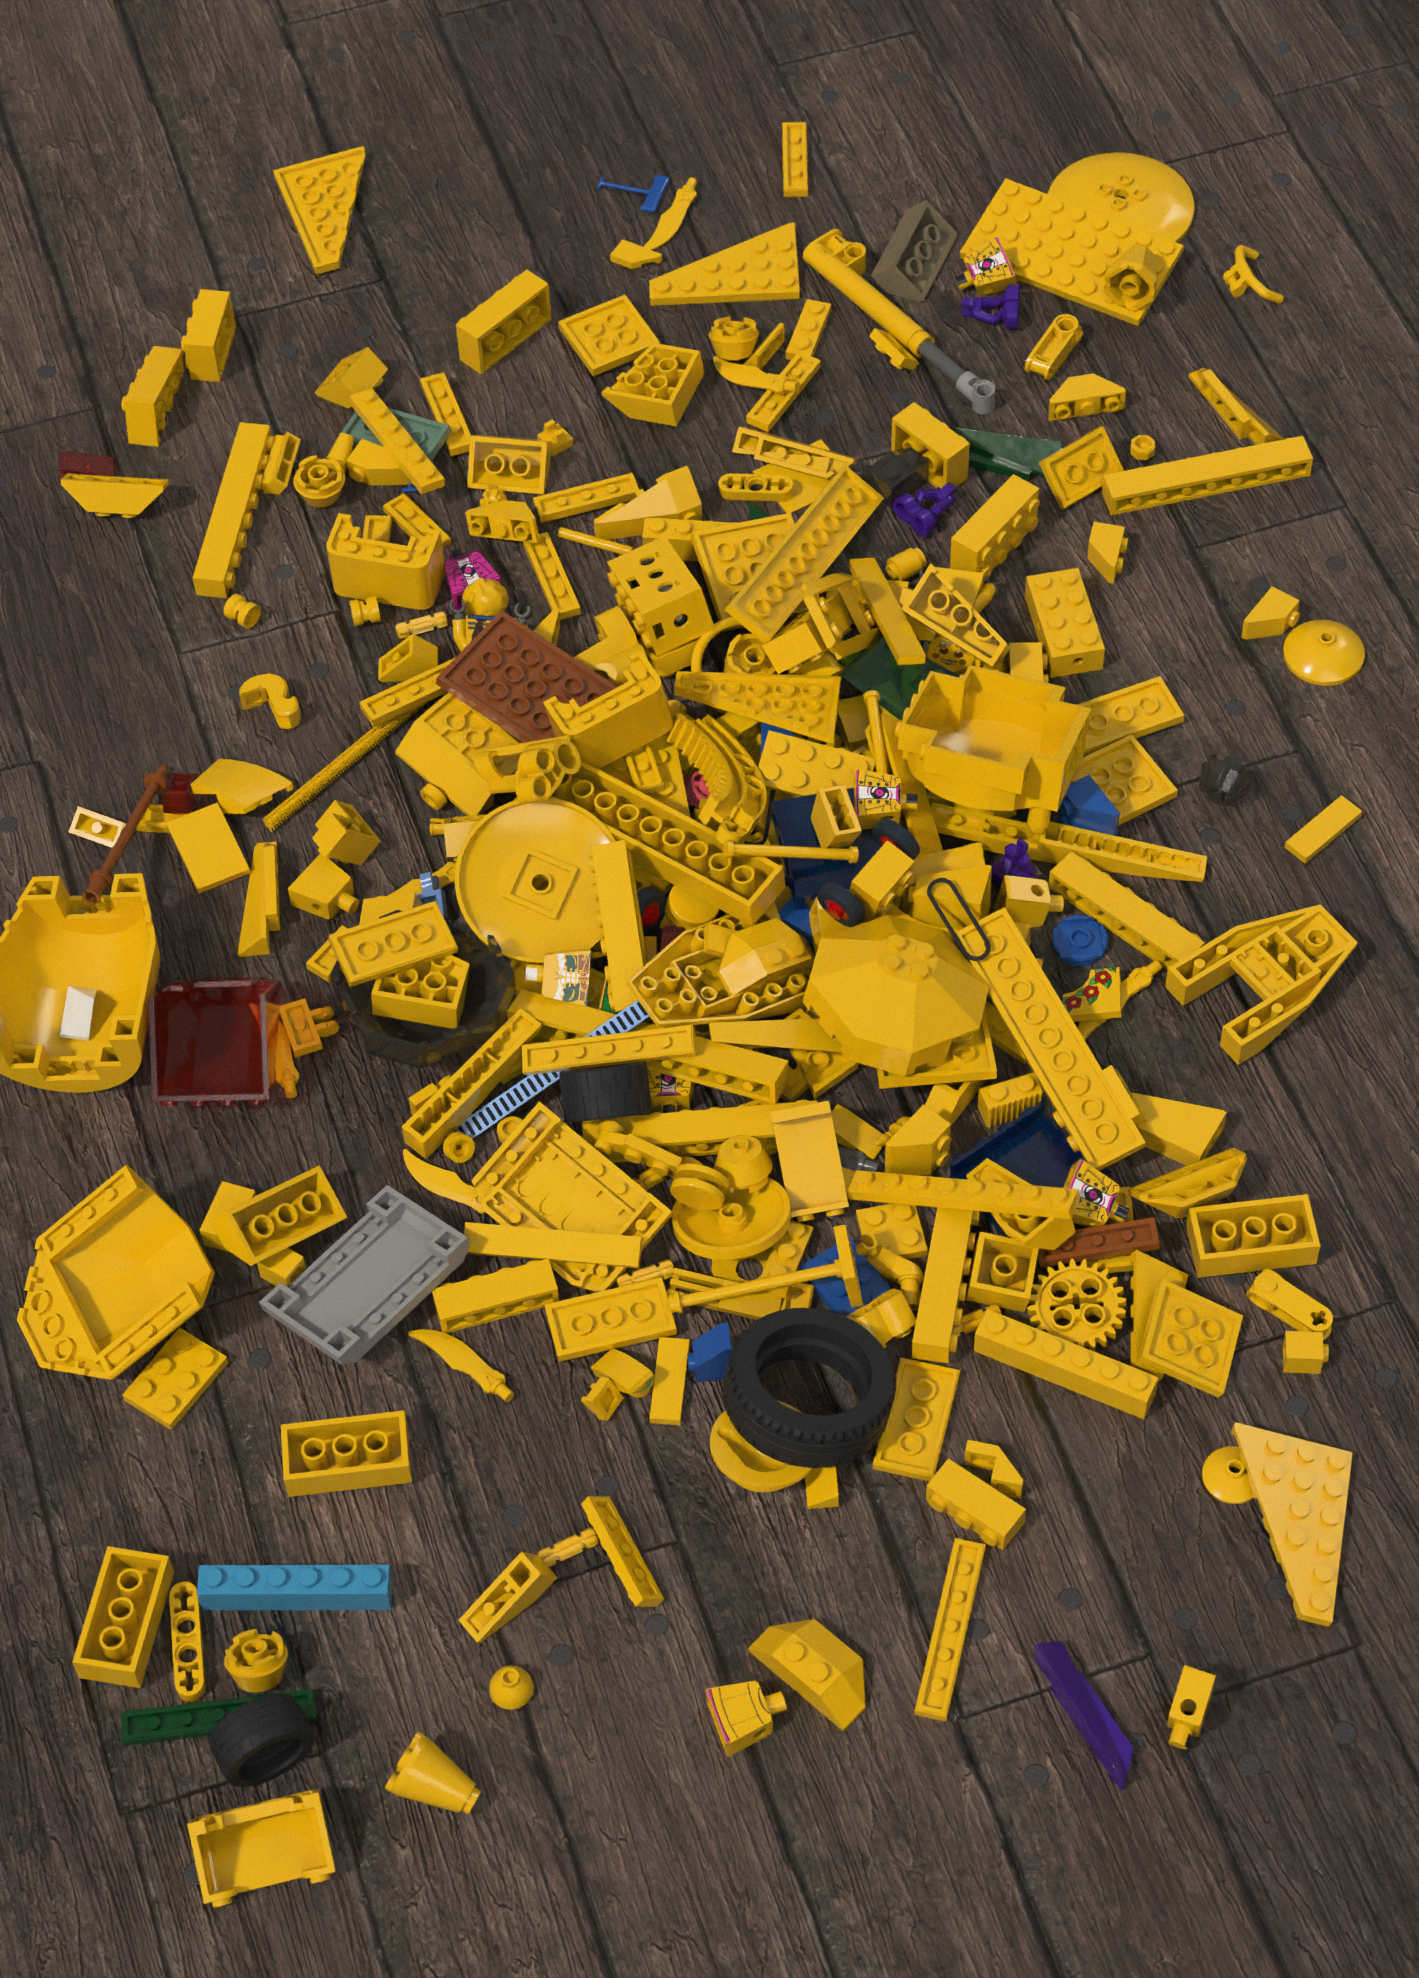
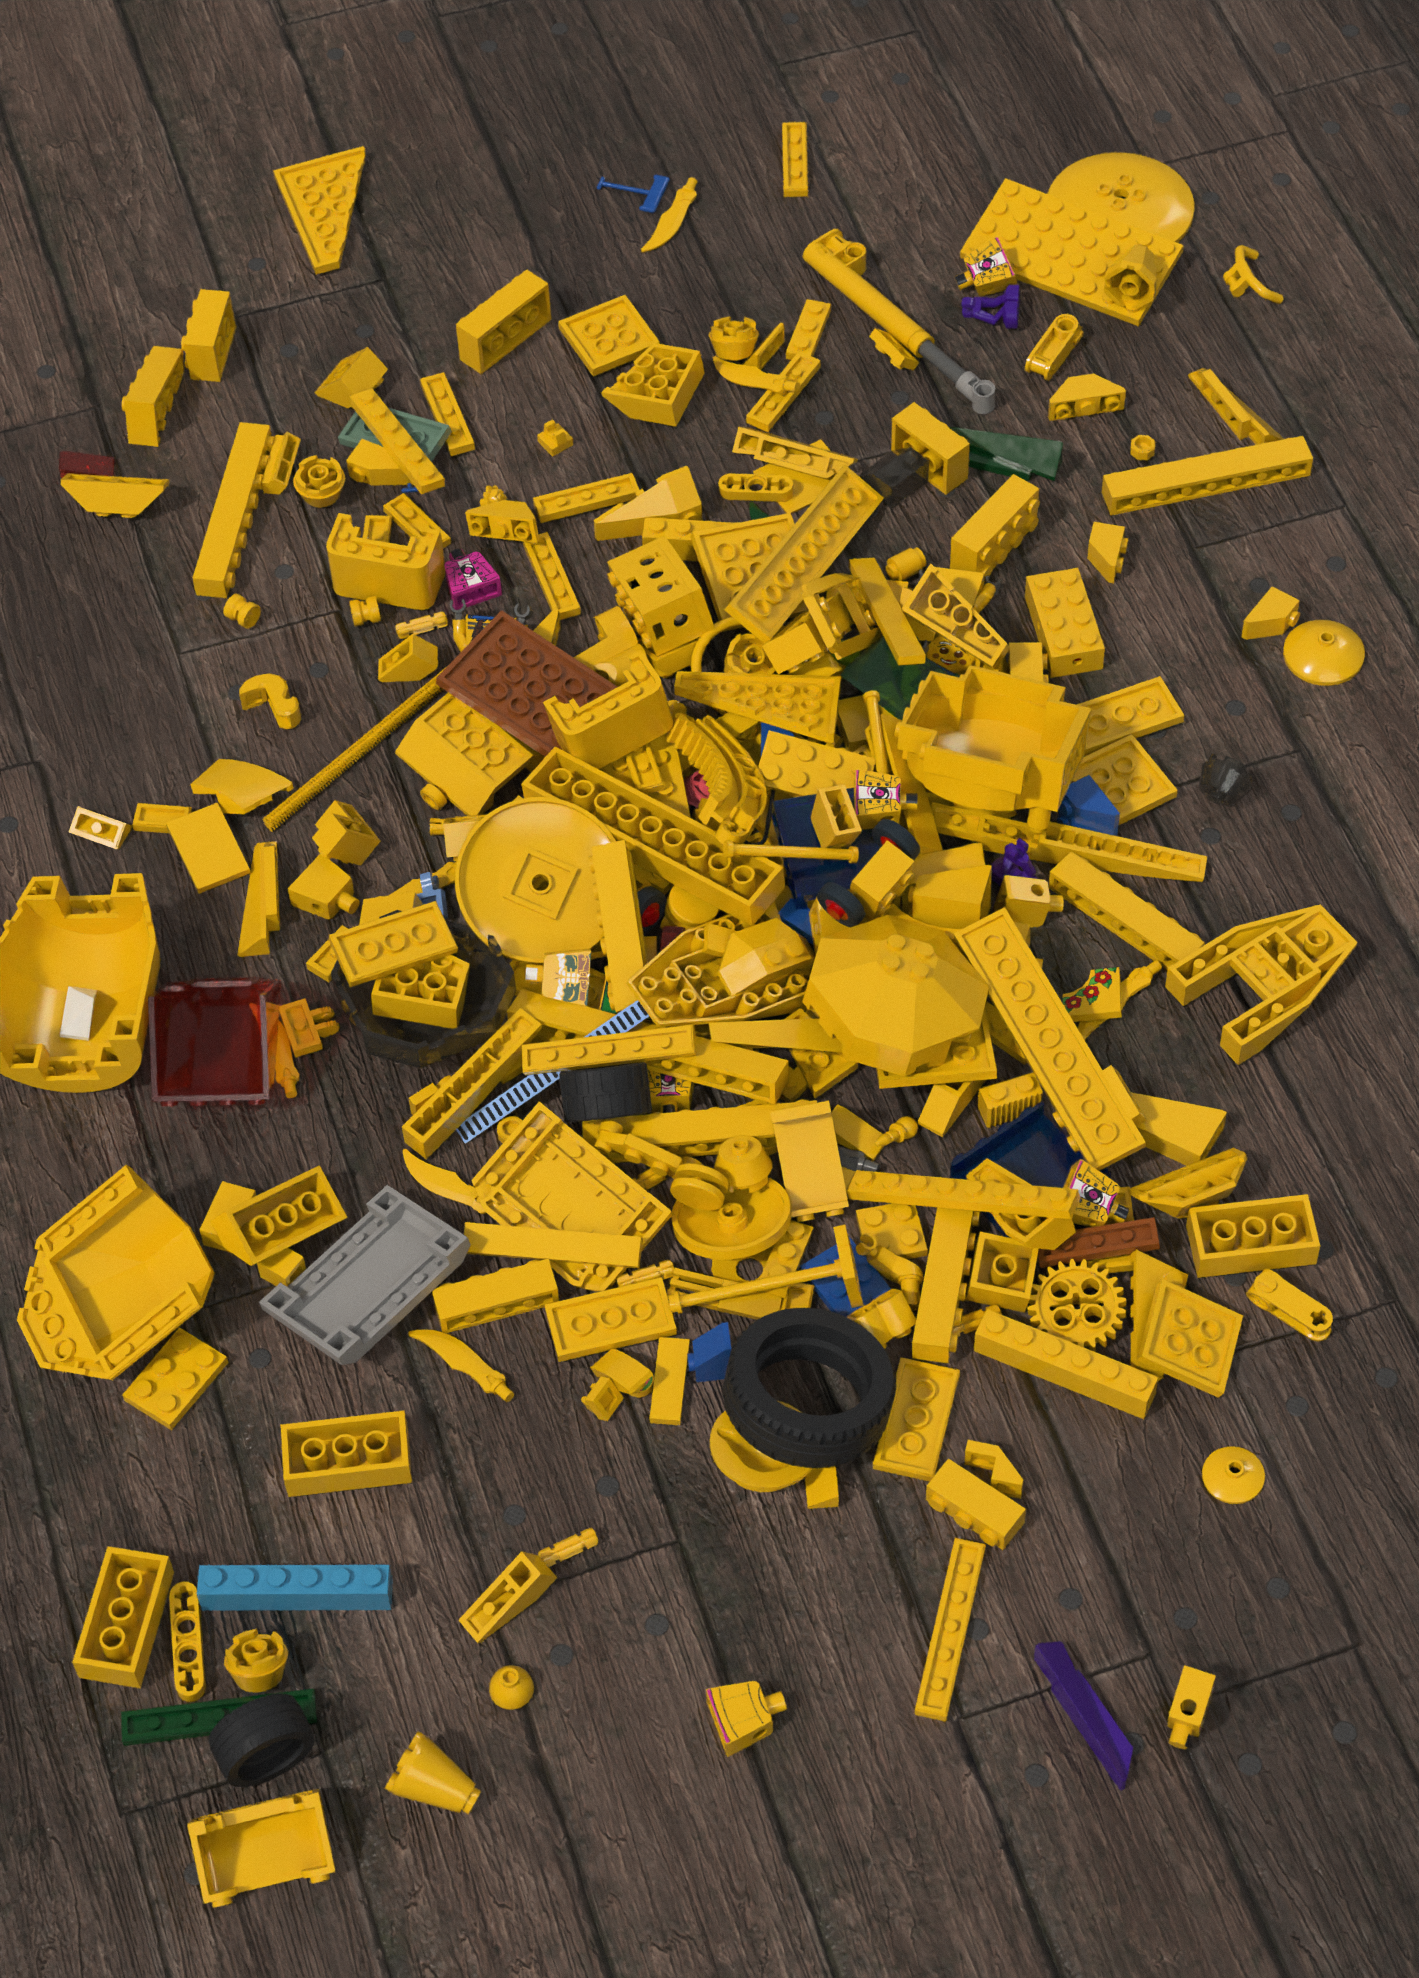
dark orange bar [82,765,168,905] -> none
clear red slope [162,773,198,814] -> none
yellow cone [326,433,354,473] -> none
yellow plate [360,658,455,727] -> none
yellow tile [443,1132,475,1163] -> none
yellow hair [462,577,509,616] -> none
yellow slope [467,435,552,494] -> none
yellow panel [473,735,581,803] -> none
yellow bar [558,527,634,555] -> none
yellow plate [581,1496,664,1607] -> none
yellow tile [610,239,662,269] -> none
yellow wing [649,223,800,306] -> none
yellow wedge [748,1619,865,1732] -> none
dark tan slope [871,200,958,302] -> none
yellow slope [885,1105,952,1176] -> none
dark purple piece [893,483,957,538] -> none
black piece [927,878,991,961] -> none
yellow tile [1038,426,1124,509] -> none
blue tile [1051,915,1108,967] -> none
yellow wing [1231,1422,1353,1627] -> none
yellow brick [1282,1331,1329,1374] -> none
yellow tile [1285,795,1362,864] -> none

